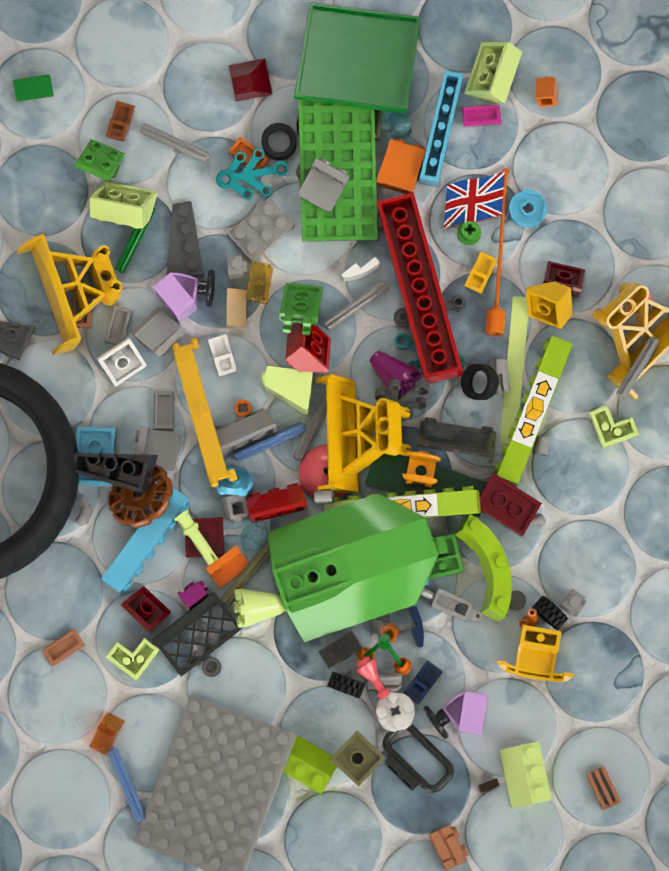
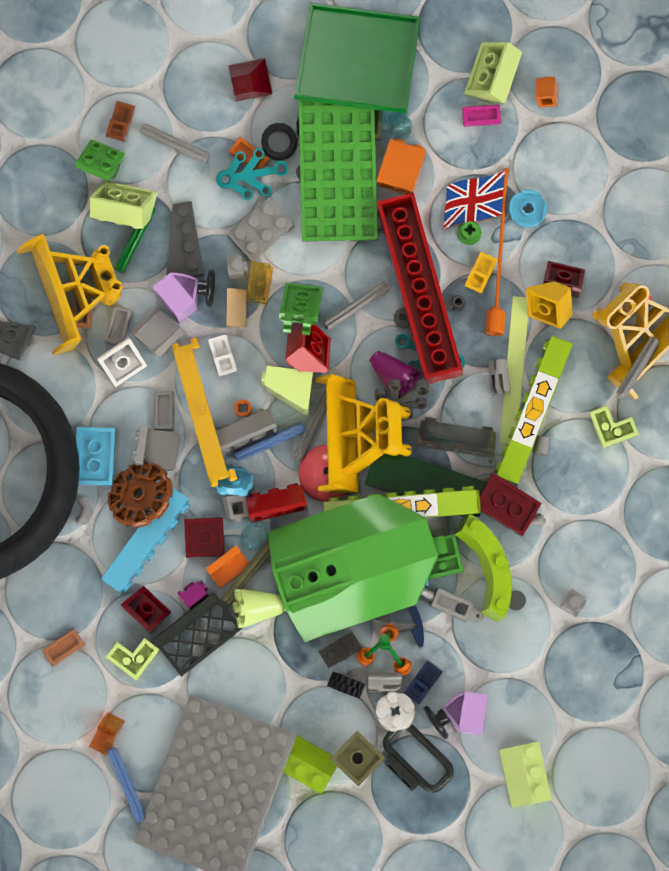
green slope [13,75,54,102] -> none
black wedge [74,453,158,493] -> none
yellowish green pin [174,509,219,565] -> none
dark grey tile [202,657,222,677] -> none
light grey bracket [298,158,349,212] -> none
light grey hinge [314,489,335,504] -> none
white slope [341,257,380,282] -> none
coral piece [356,656,391,700] -> none
light orange piece [402,451,440,488] -> none
medium azure brick [419,70,463,187] -> none
nougat brick [429,824,469,871] -> none
black tyre [461,364,499,400] -> none
dark brown tile [478,778,500,793] -> none
yellow piece [497,625,575,682] -> none
orange arm [519,608,538,628] -> none
black tyre [532,595,568,631] -> none
nougat tile [586,766,621,810] -> none

